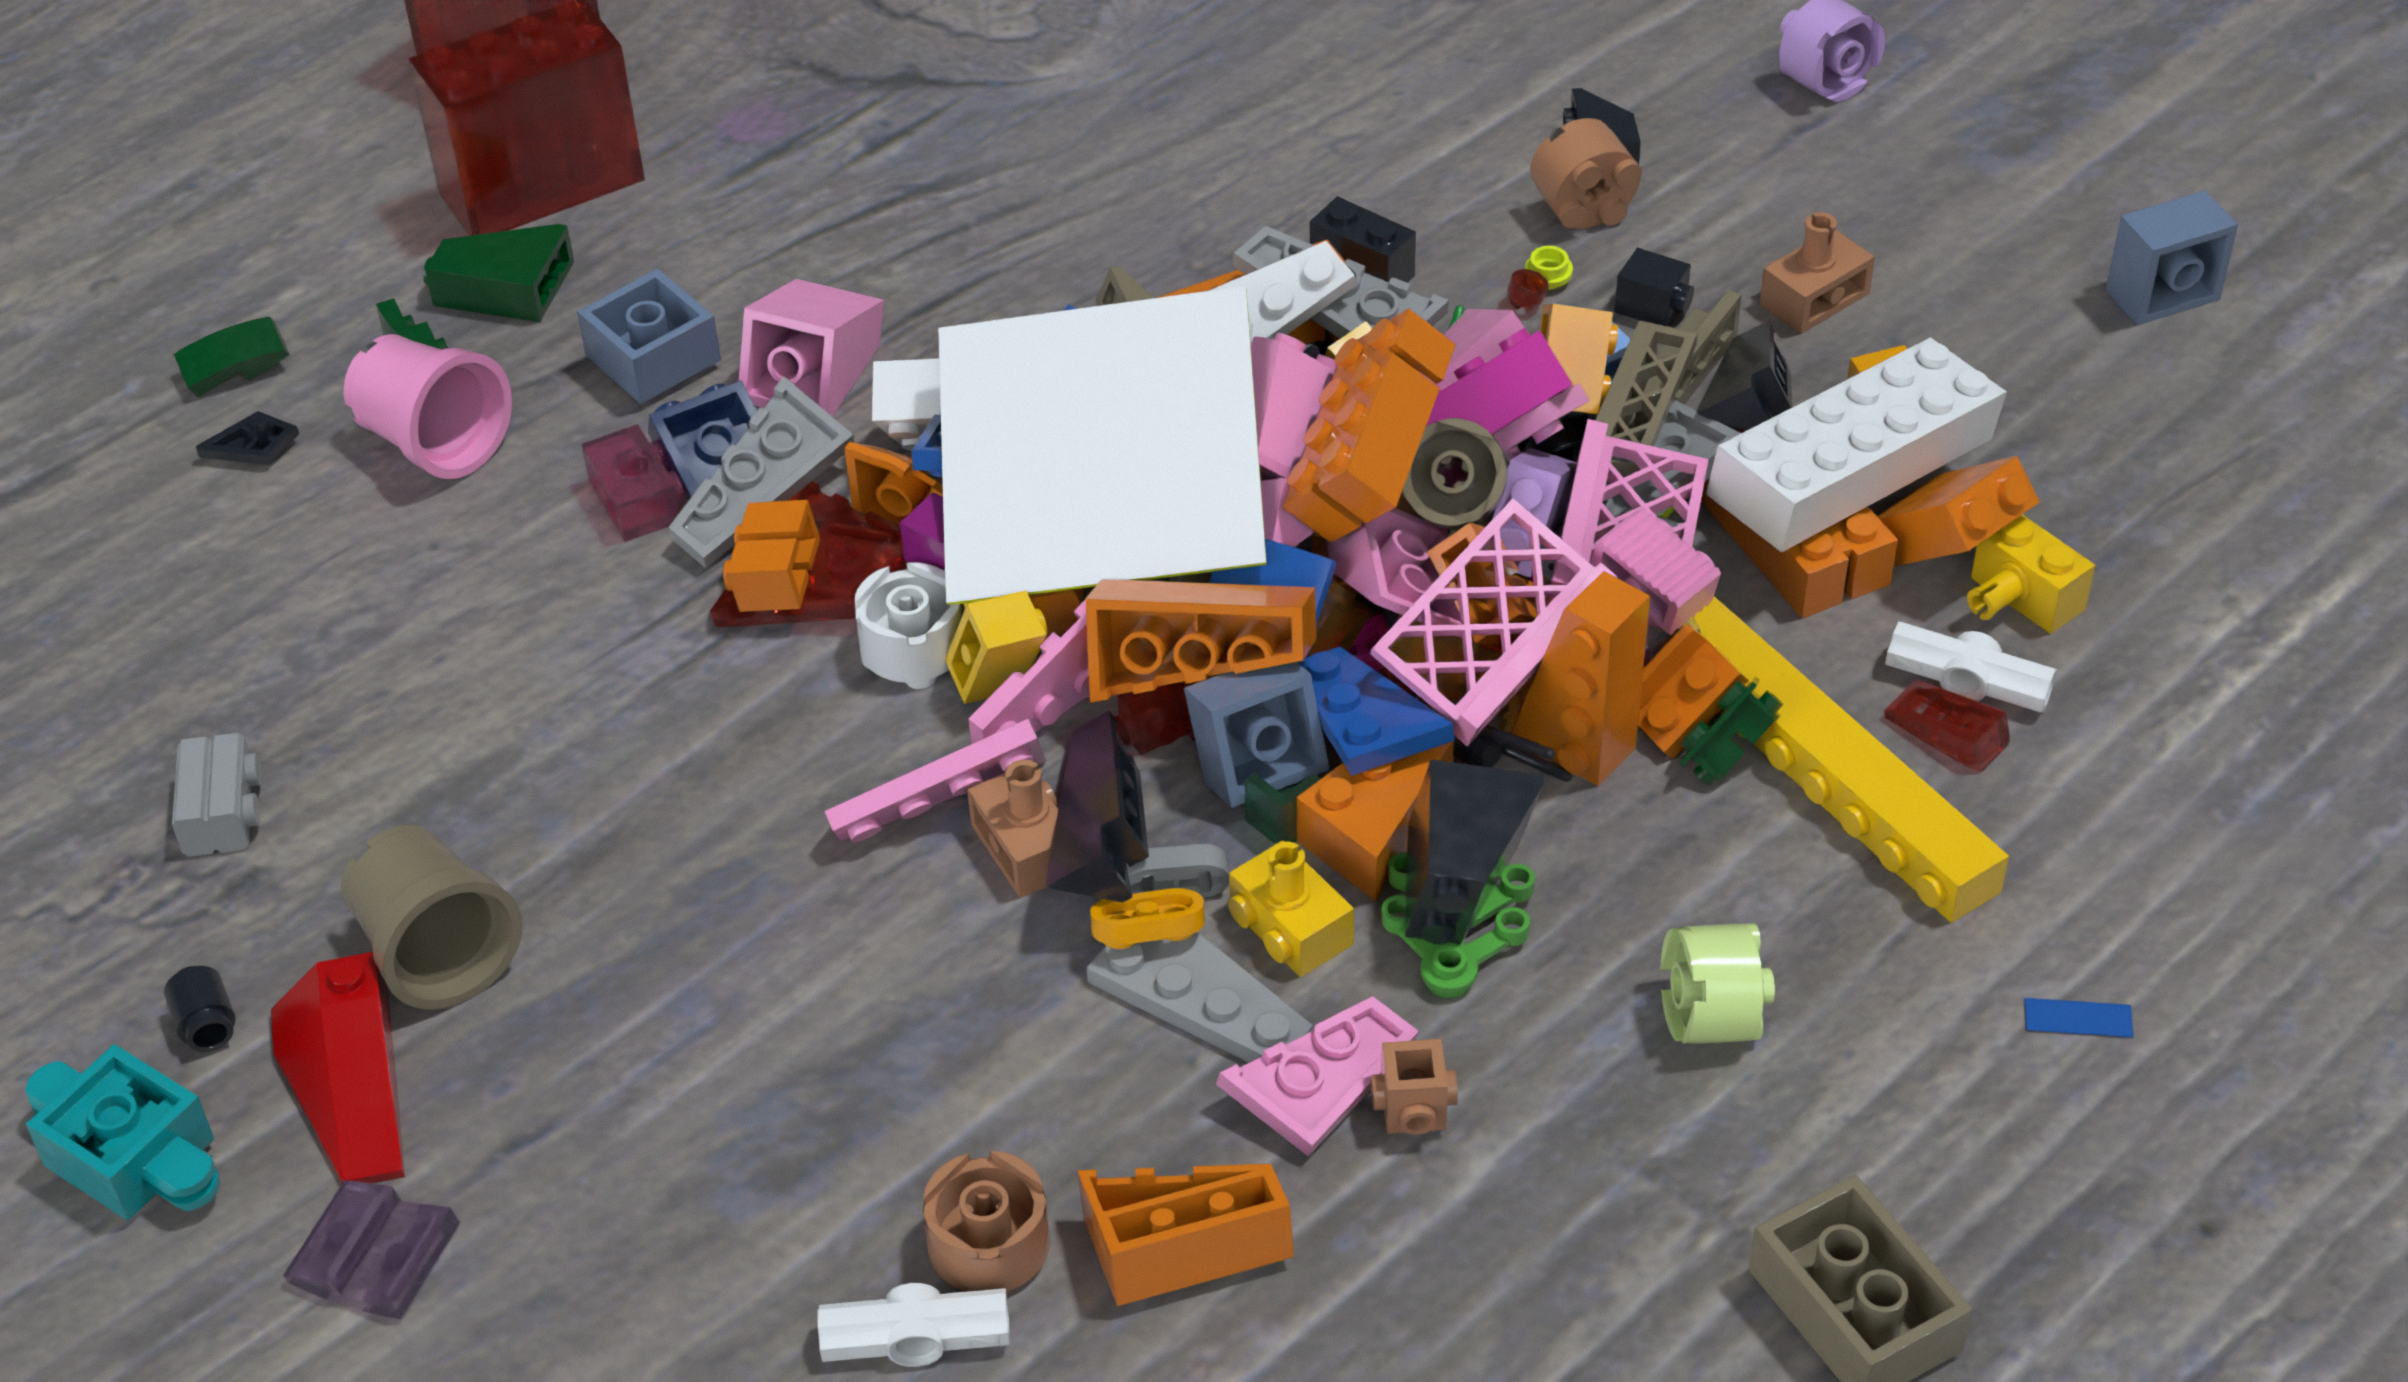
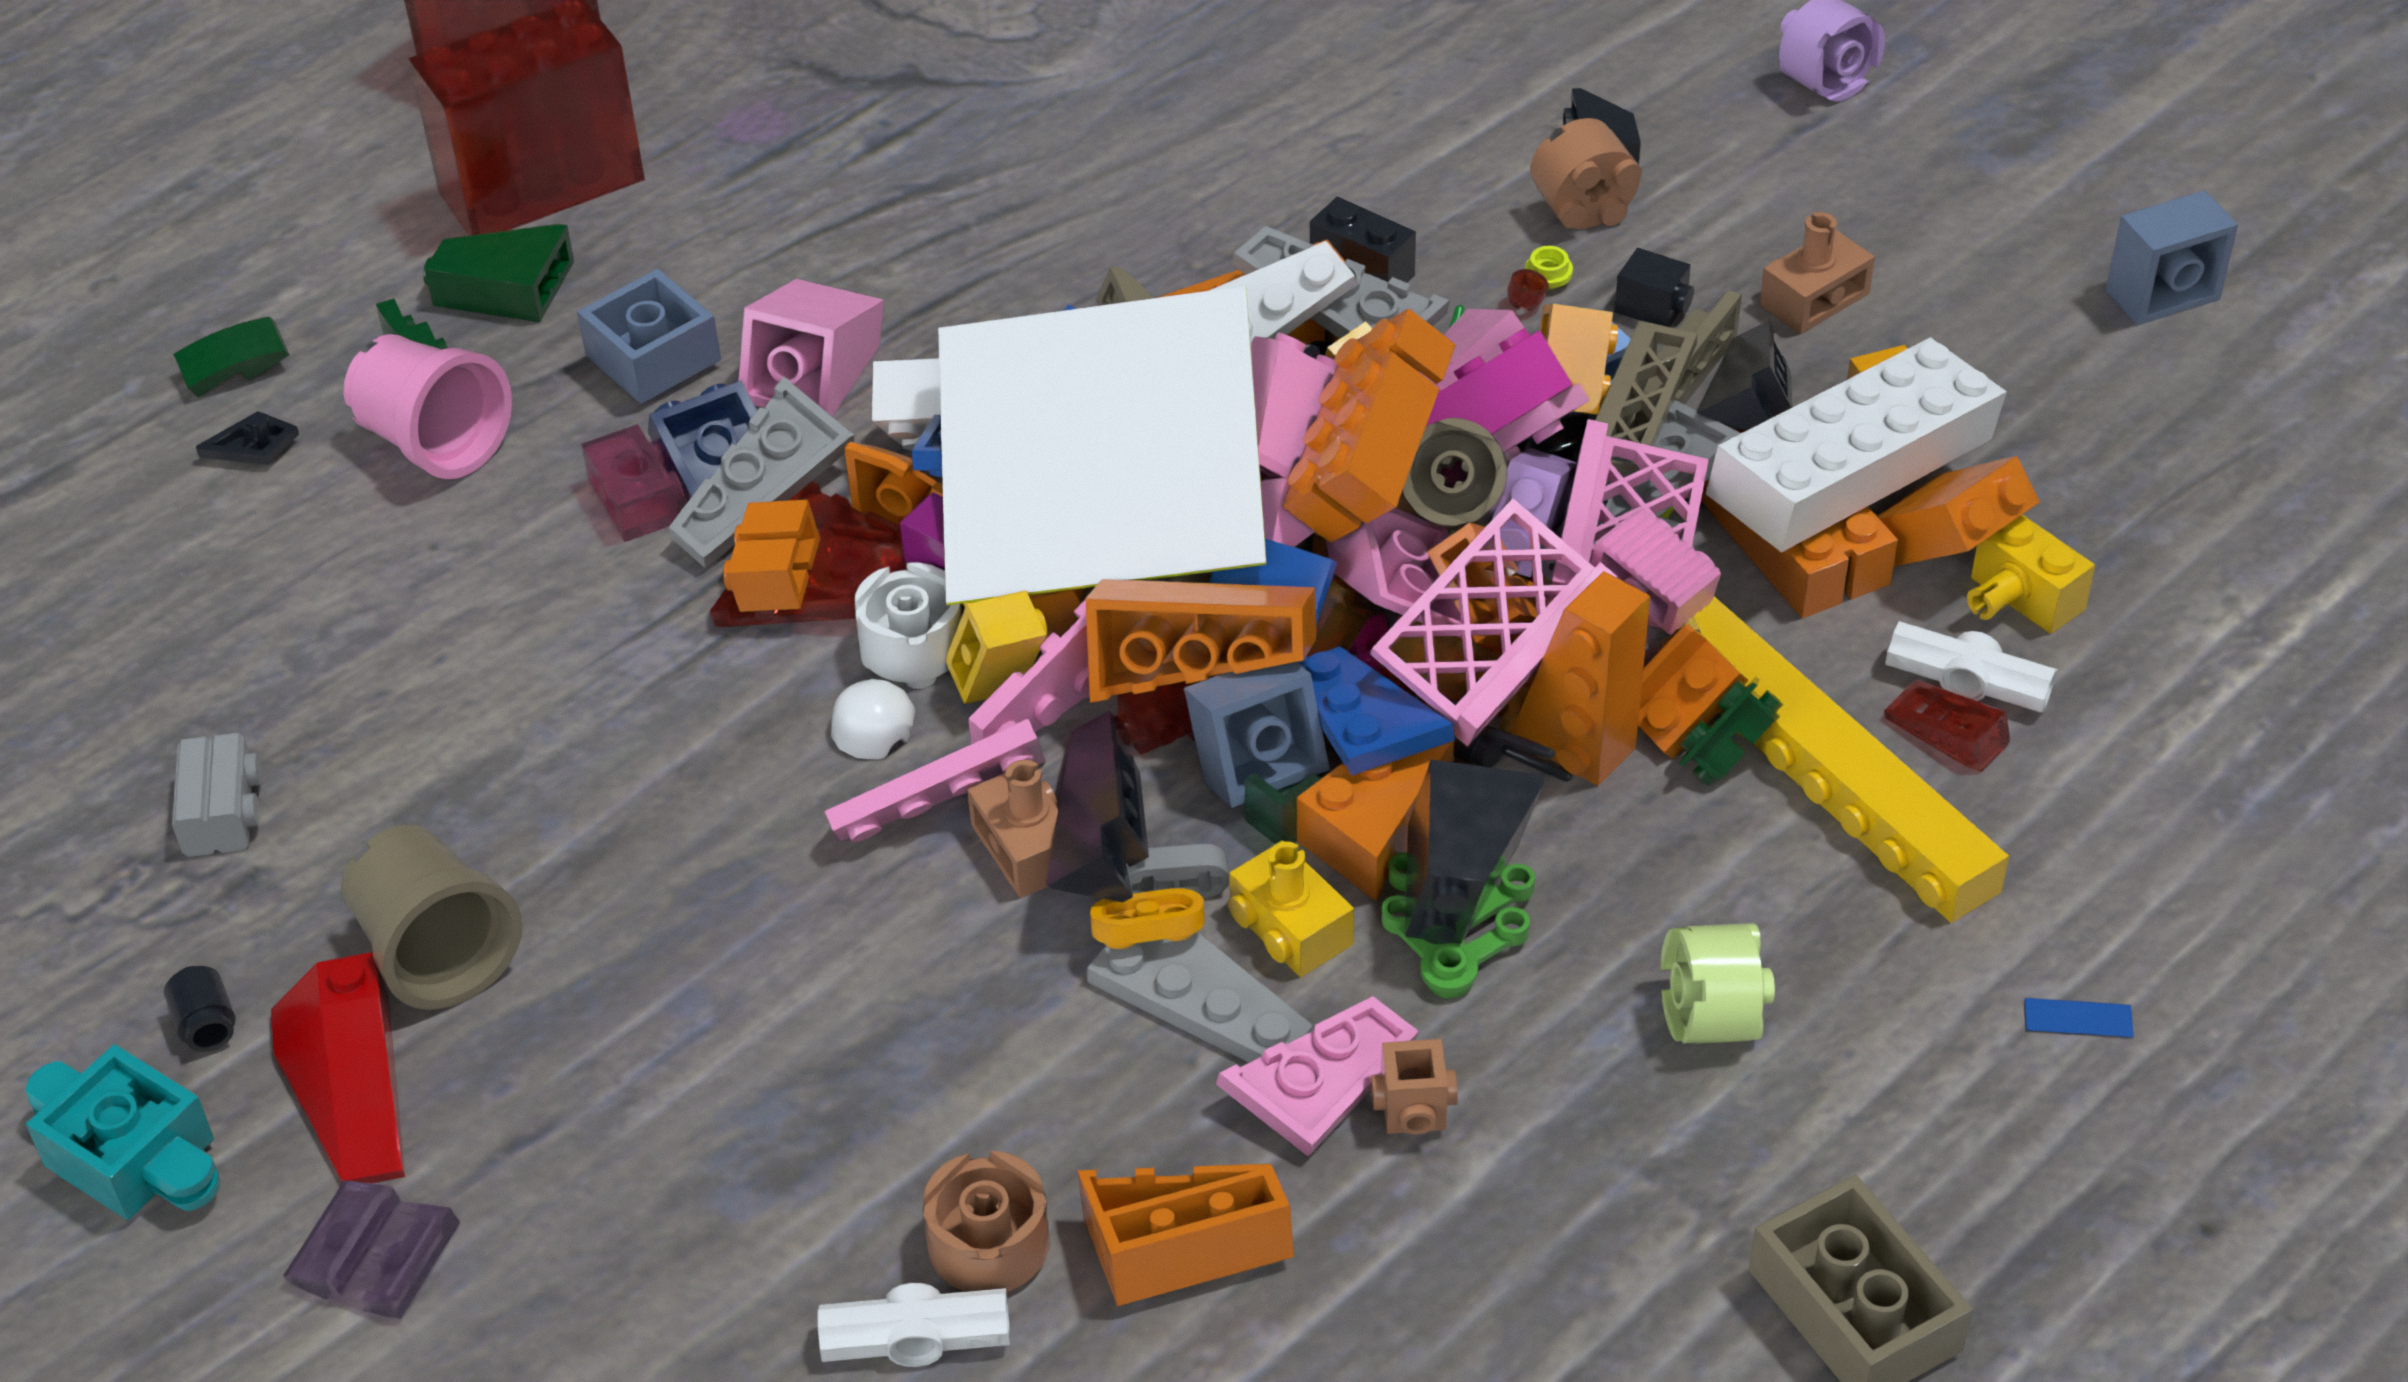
none -> white hair [831,679,916,760]

